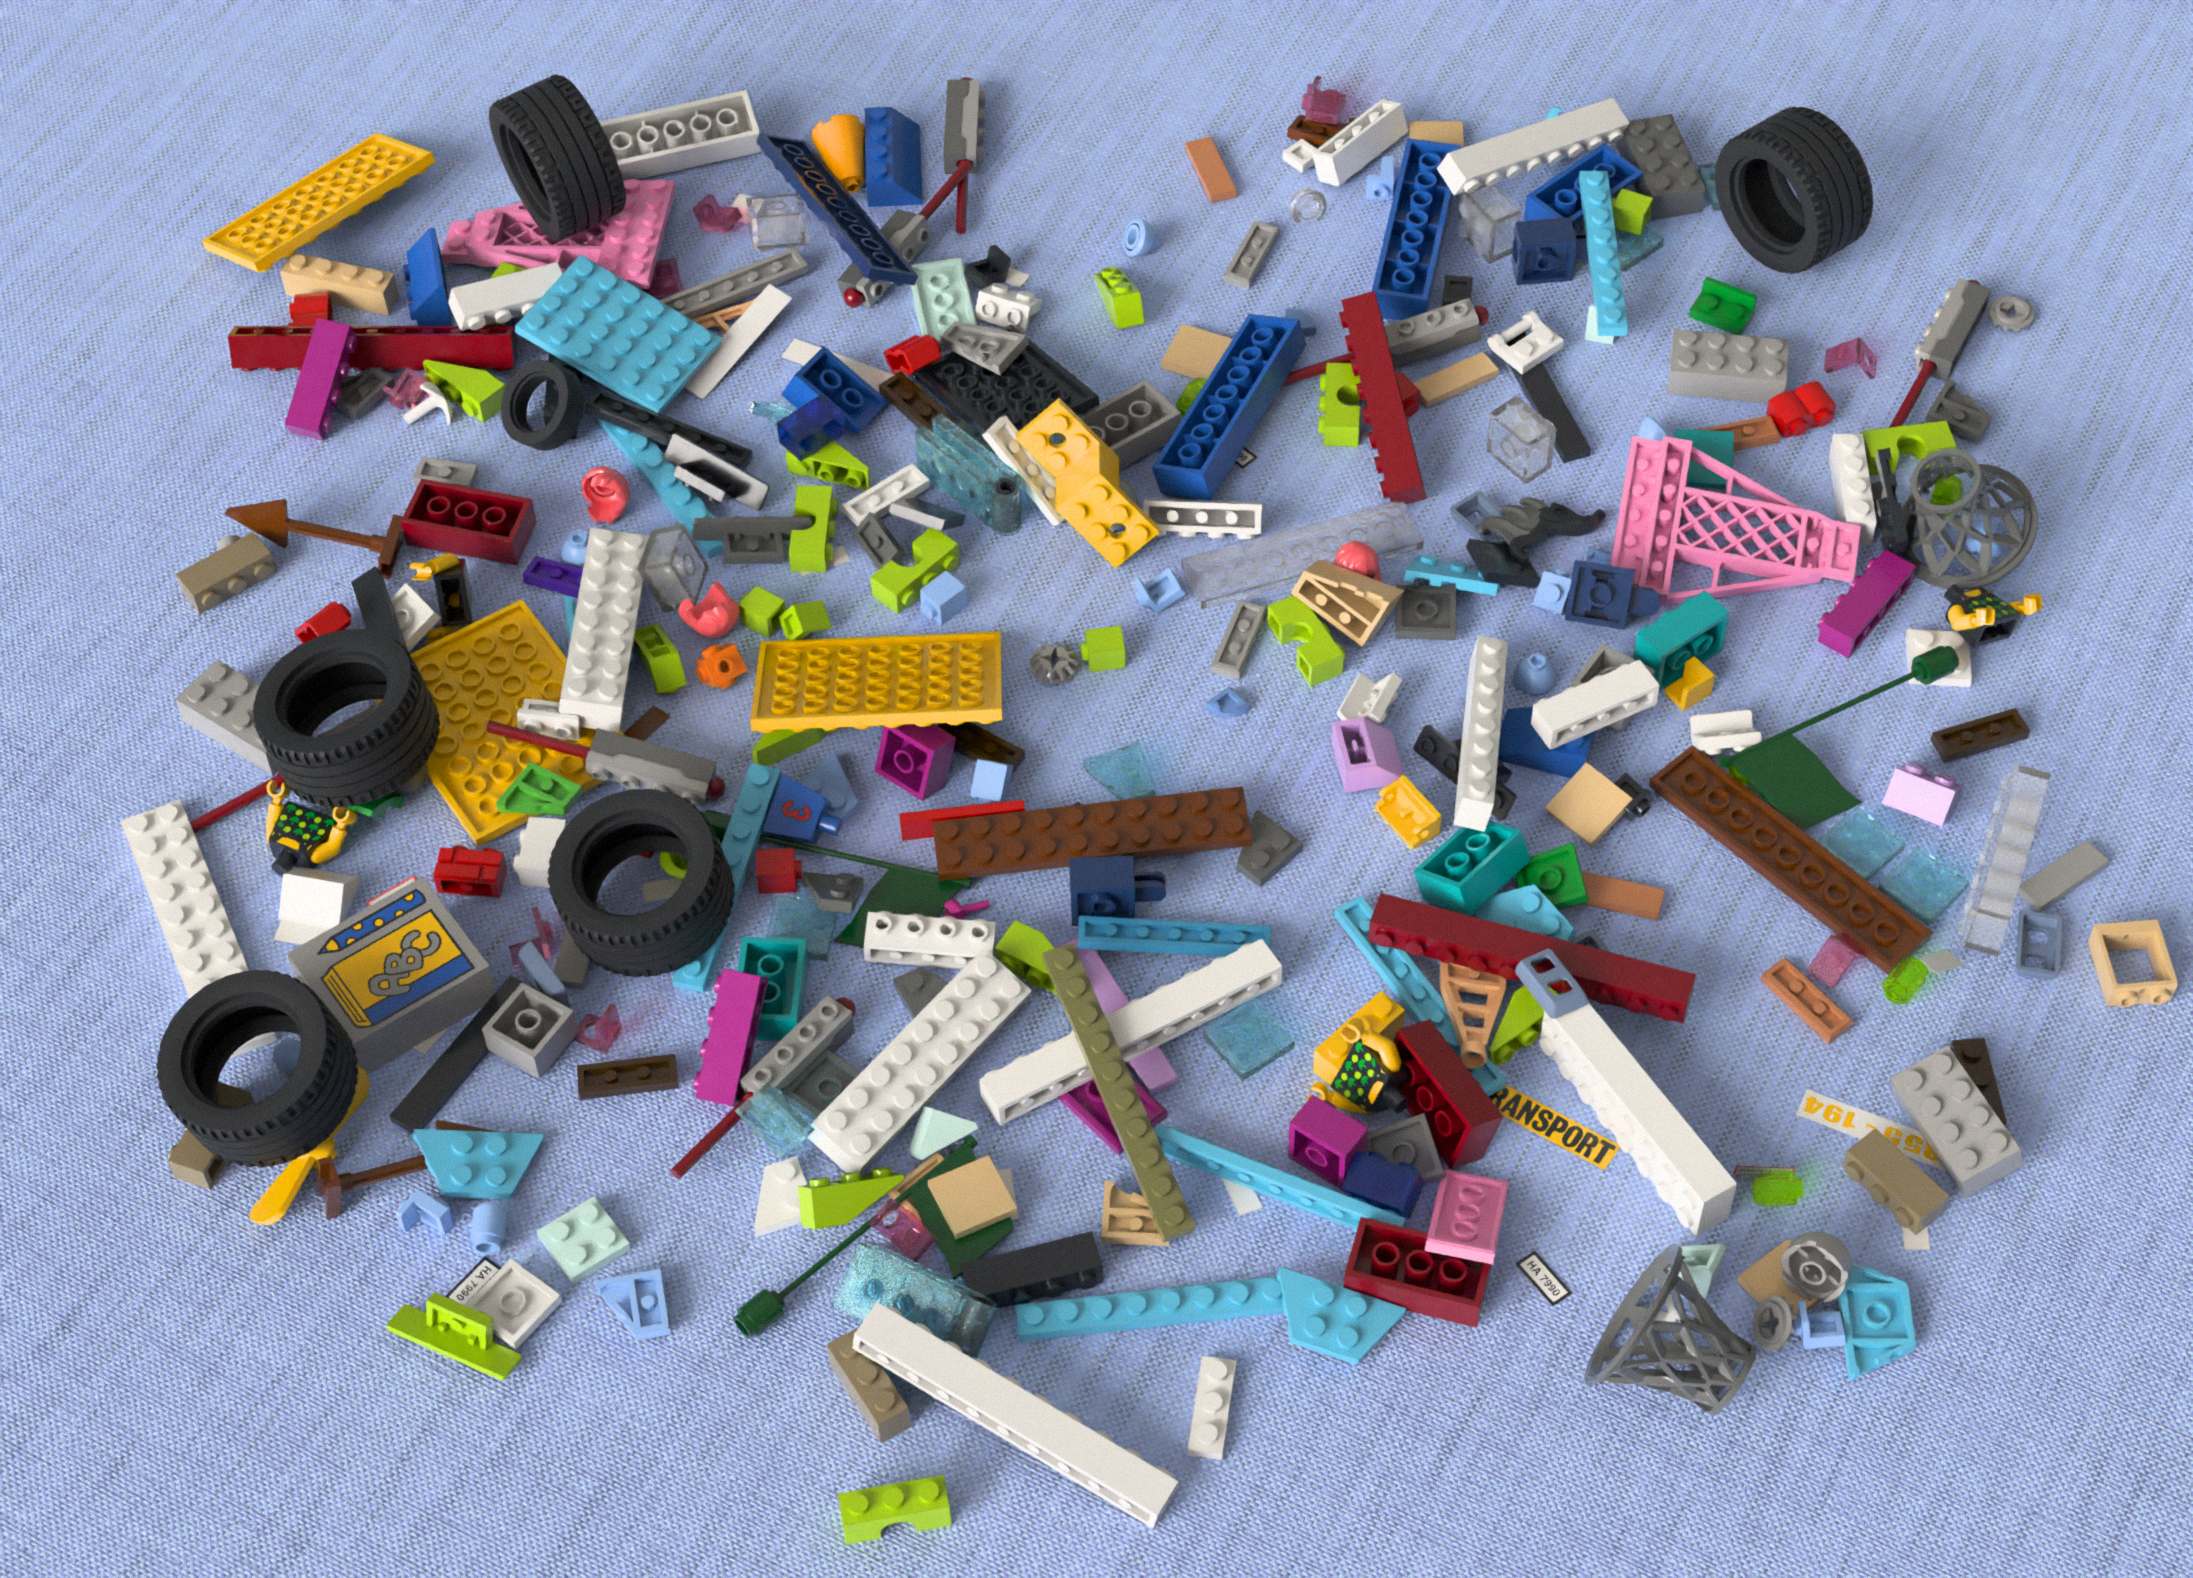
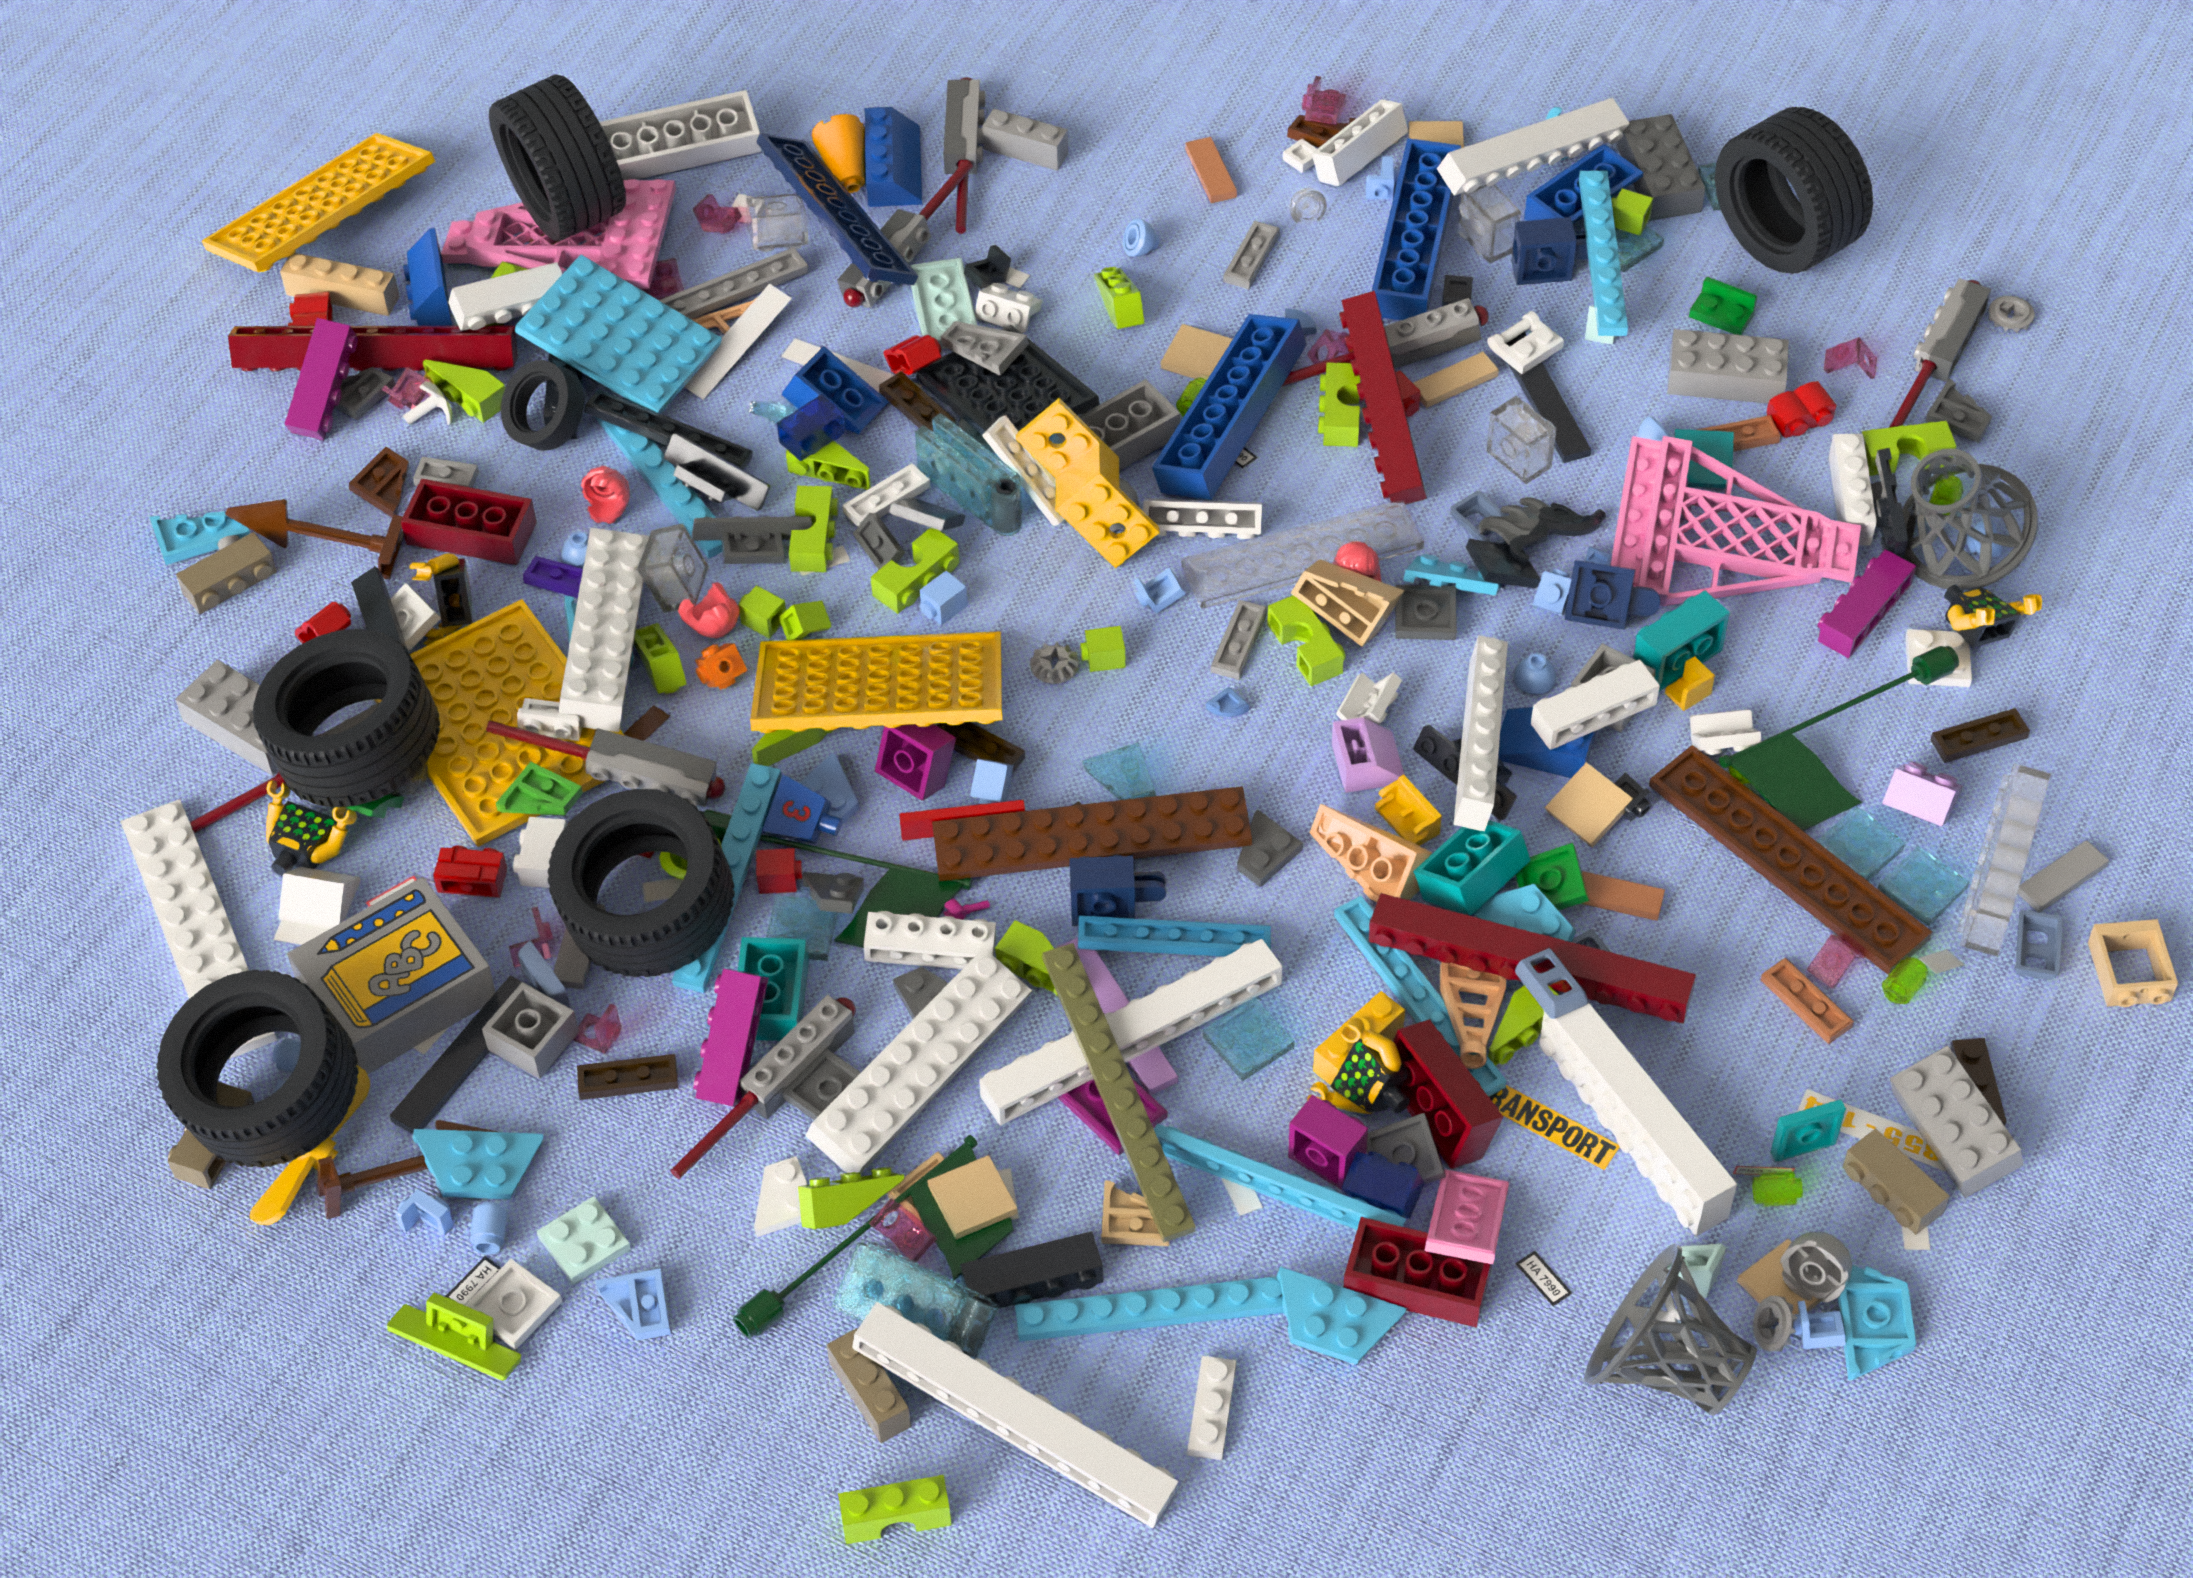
clear light blue plate [735,1082,815,1158] -> none
light aqua slope [908,1106,979,1160] -> none
none -> medium azure wing [149,512,250,565]
none -> reddish brown wing [349,447,409,517]
none -> light grey brick [983,108,1068,171]
none -> clear pink bracket [1307,329,1350,364]
none -> light nougat wedge [1310,804,1432,902]
none -> teal tile [1770,1099,1846,1162]

